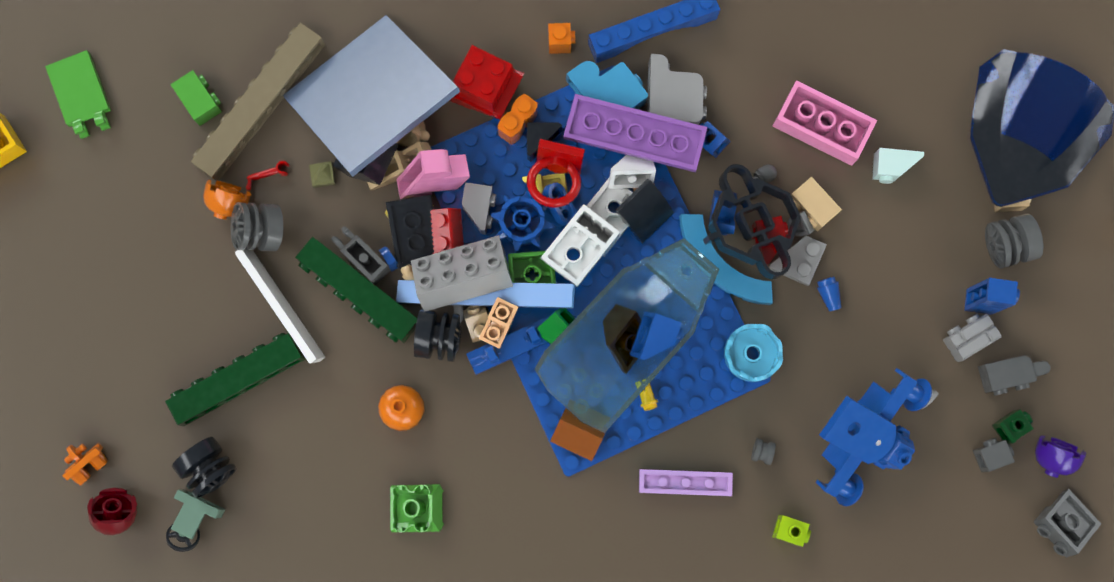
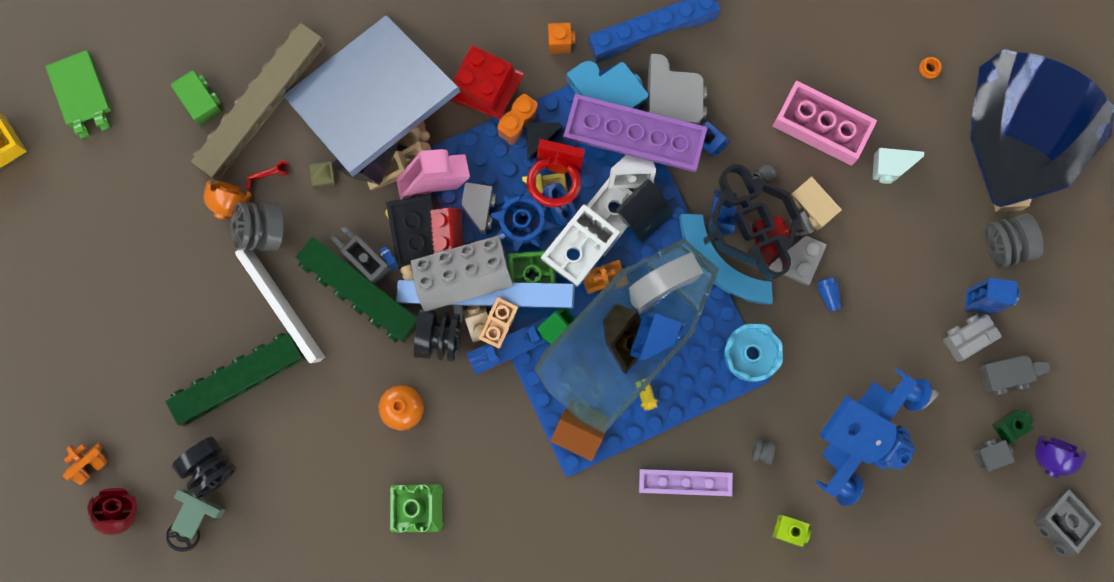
none -> orange hips [583,260,627,295]
none -> light grey arch [629,252,703,314]
none -> orange plate [919,57,942,79]

